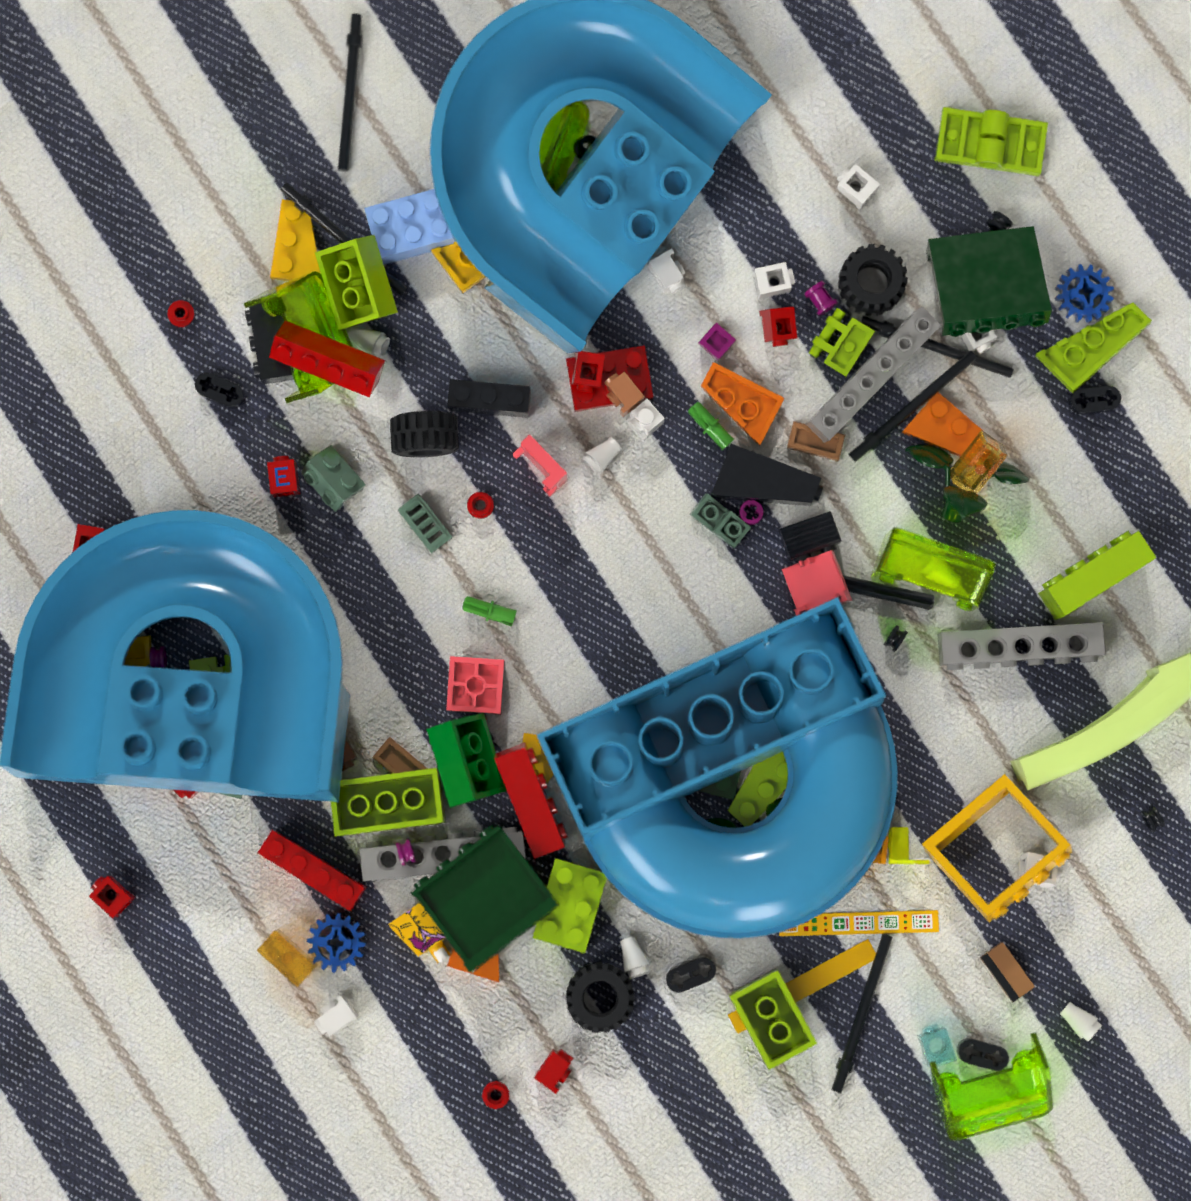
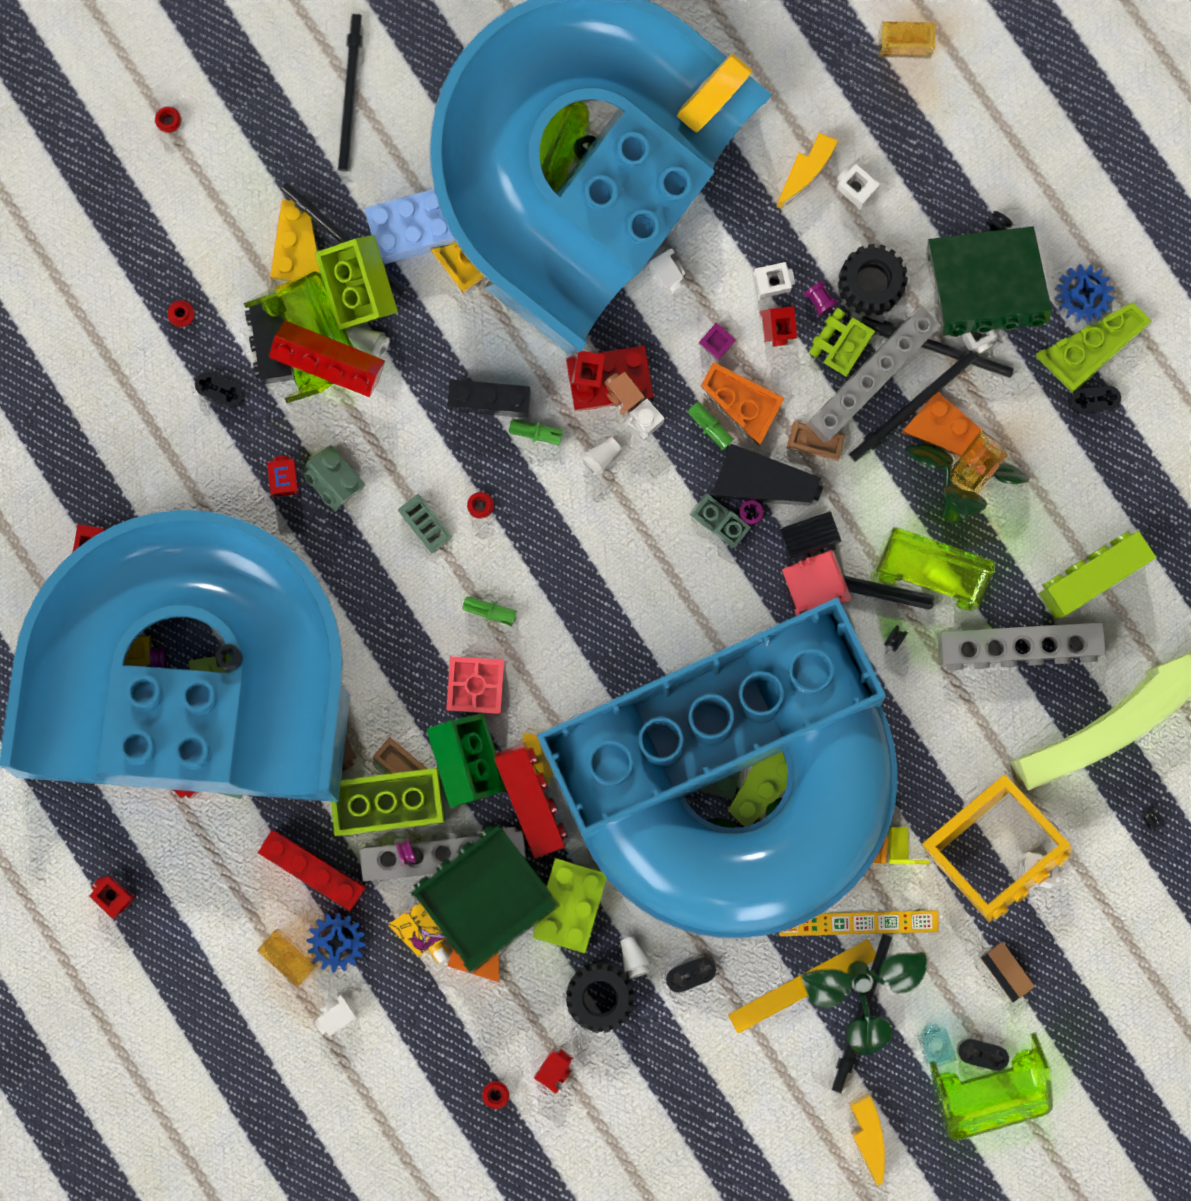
black tyre [390,411,459,457] -> none
coral piece [513,434,568,497] -> none
lime brick [728,969,817,1070] -> none
lime plate [935,107,1048,176] -> none
white cone [1060,1002,1102,1042] -> none
none -> red plate [155,106,182,133]
none -> black bush [216,644,243,671]
none -> bright green axle [509,419,563,446]
none -> yellow slope [676,53,753,133]
none -> yellow slope [776,133,838,209]
none -> dark green plant [801,952,927,1055]
none -> yellow slope [848,1093,885,1186]
none -> clear yellow brick [878,21,936,58]

